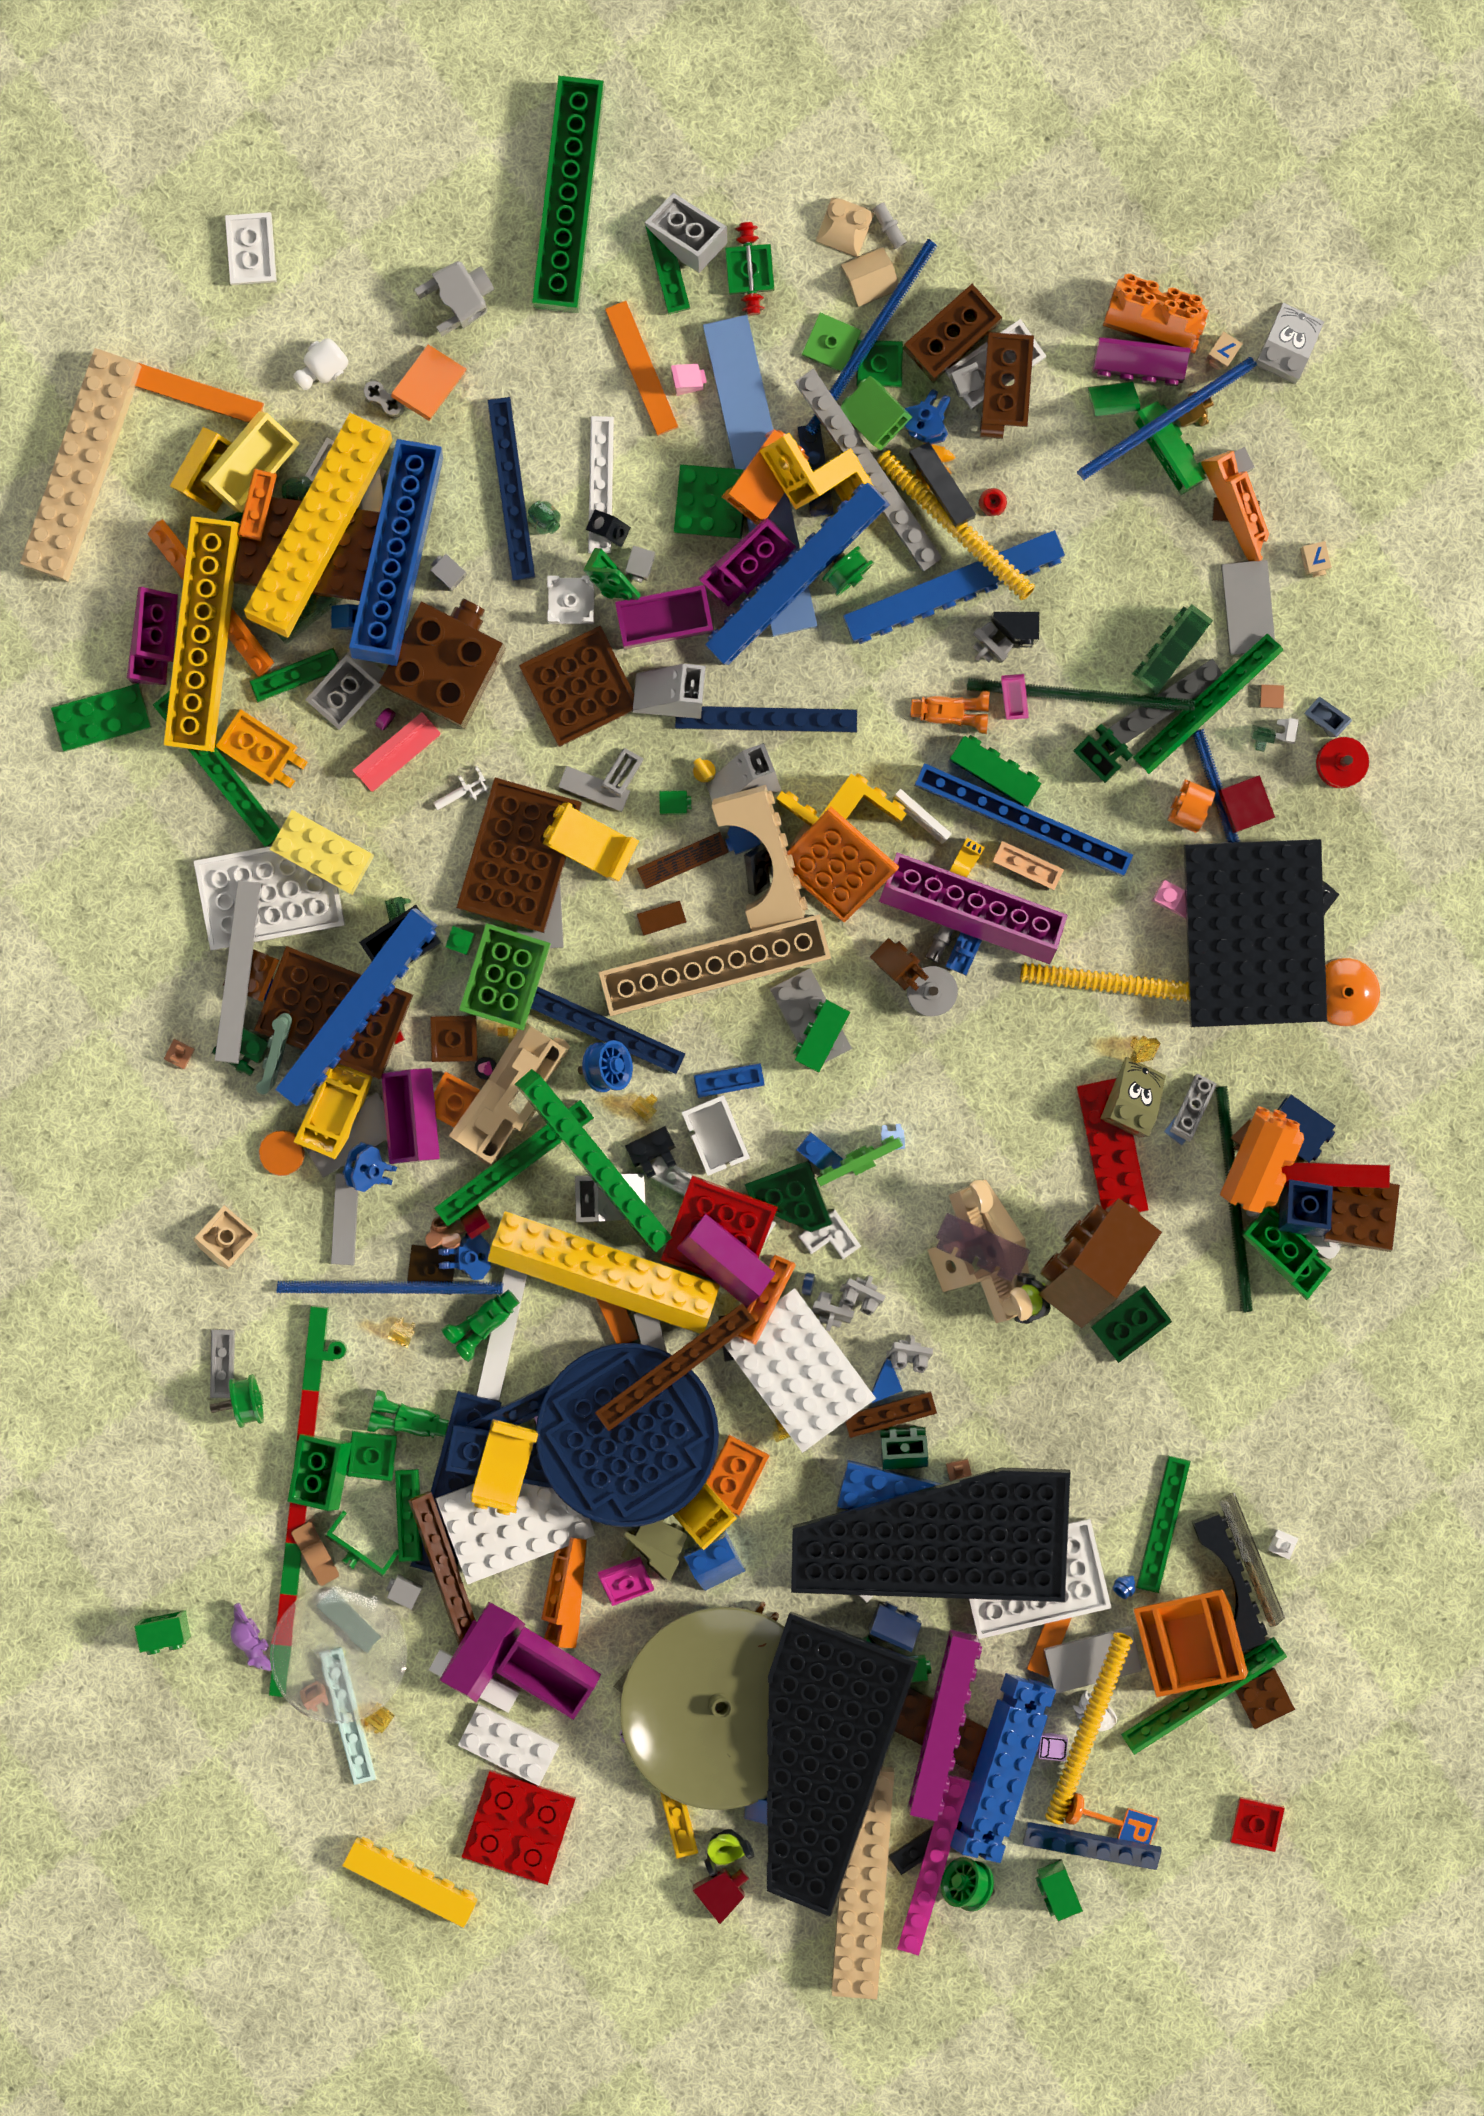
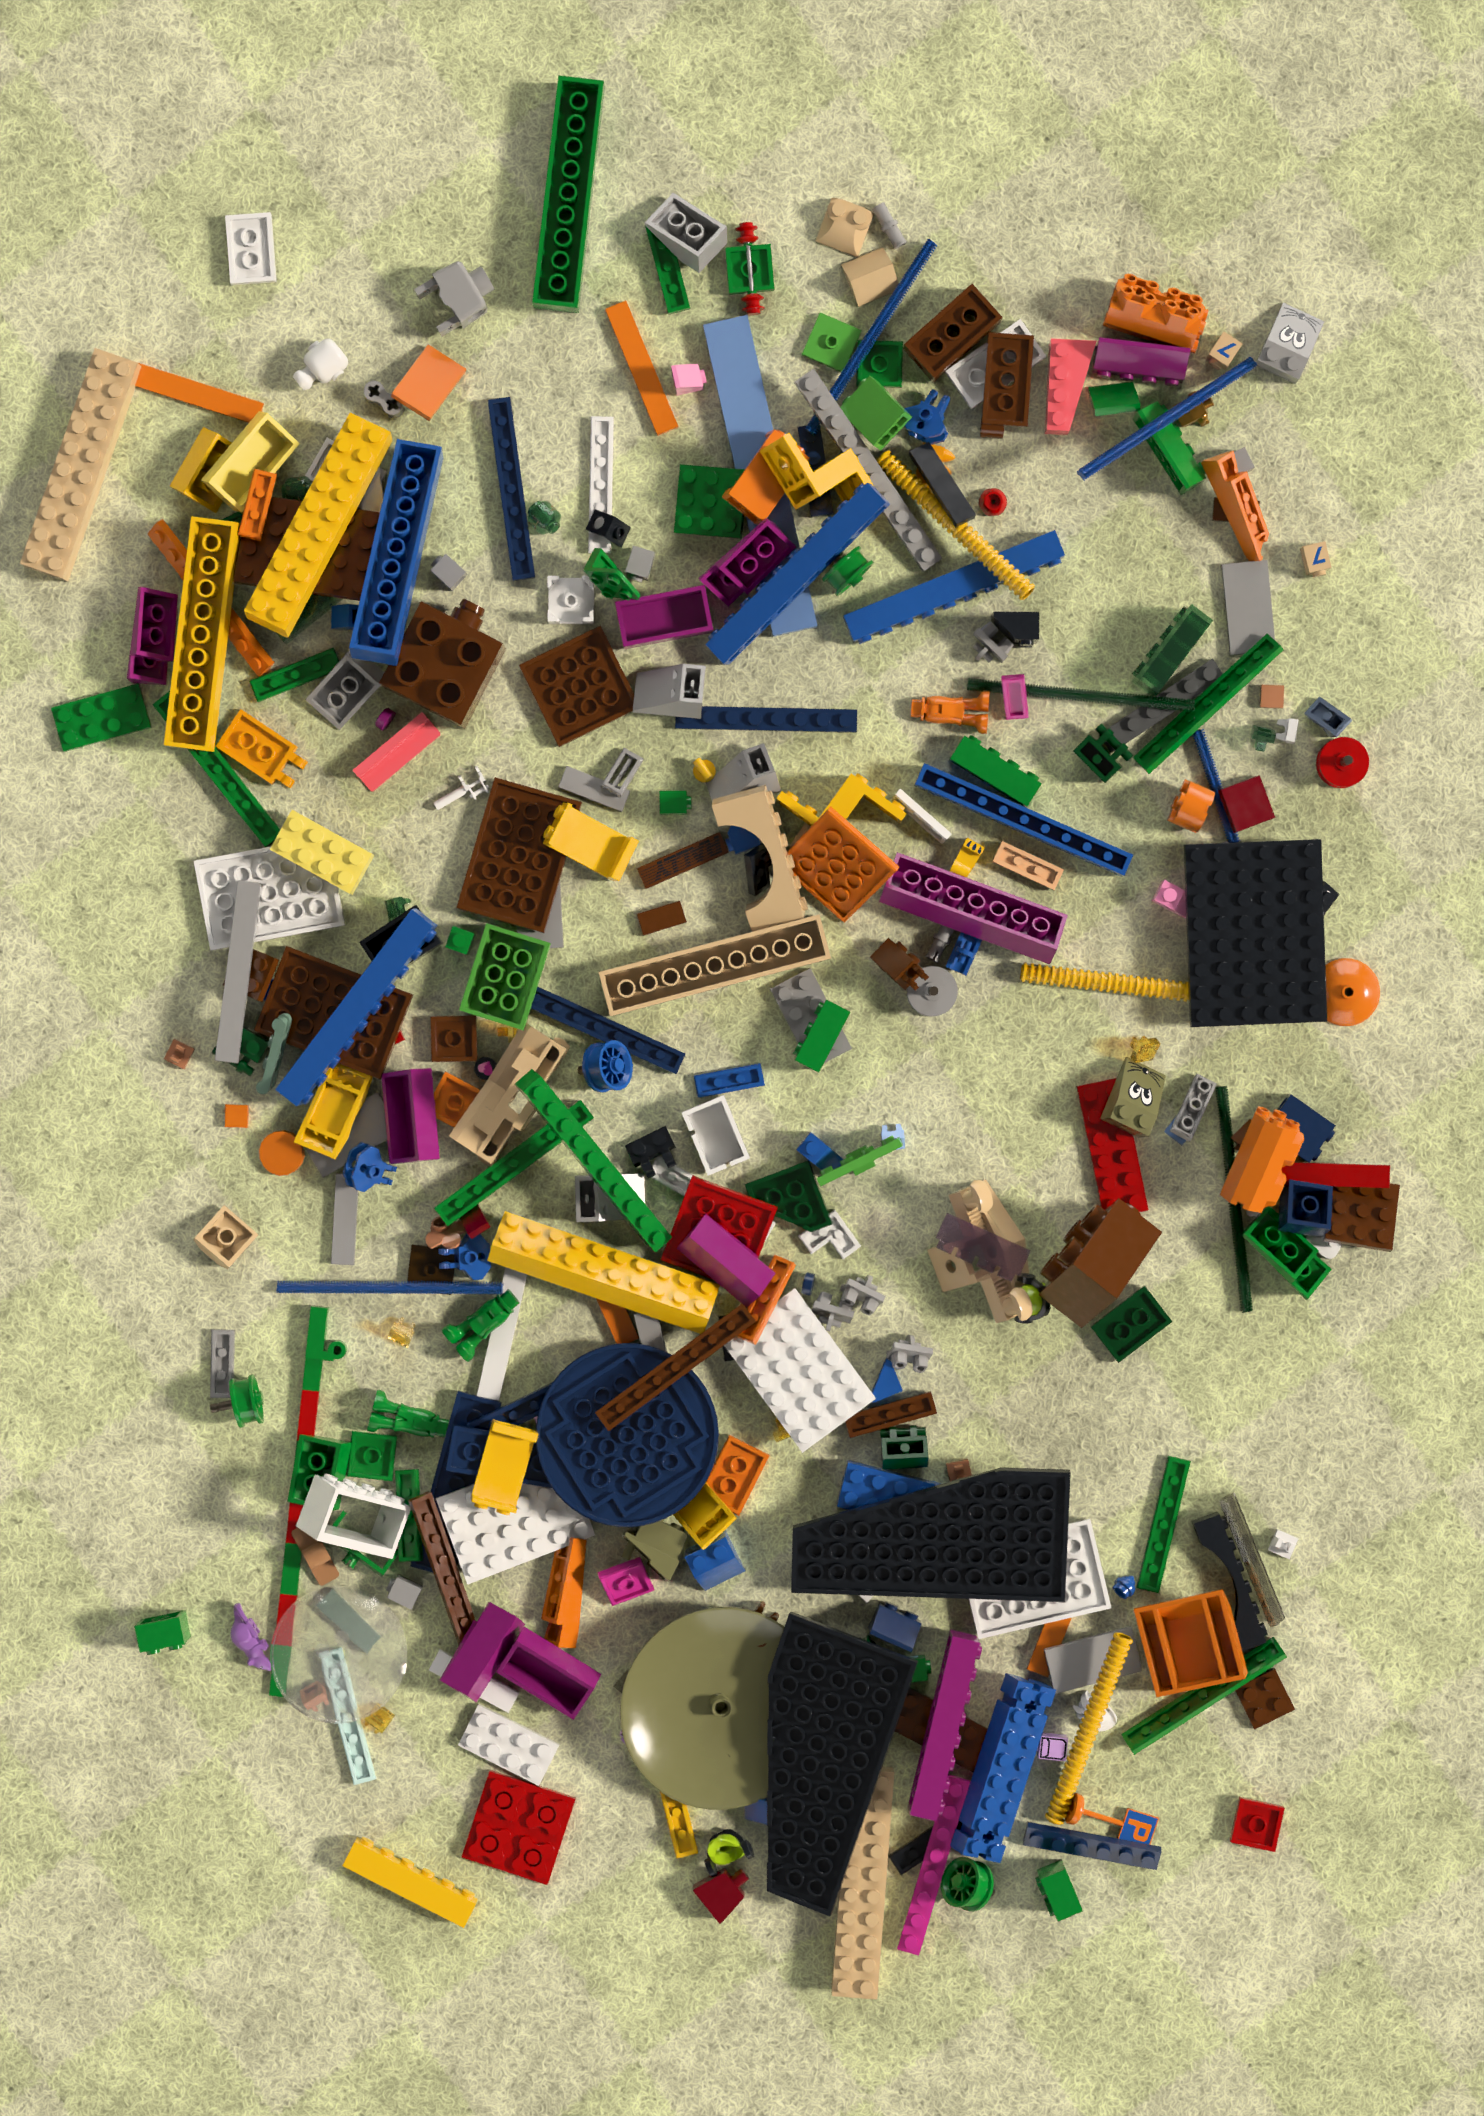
clear yellow tile [630,1093,658,1122] -> none
light grey panel [950,362,984,398] -> none
none -> orange tile [225,1104,249,1128]
none -> white hose [296,1474,411,1559]
none -> coral wedge [1045,338,1096,435]

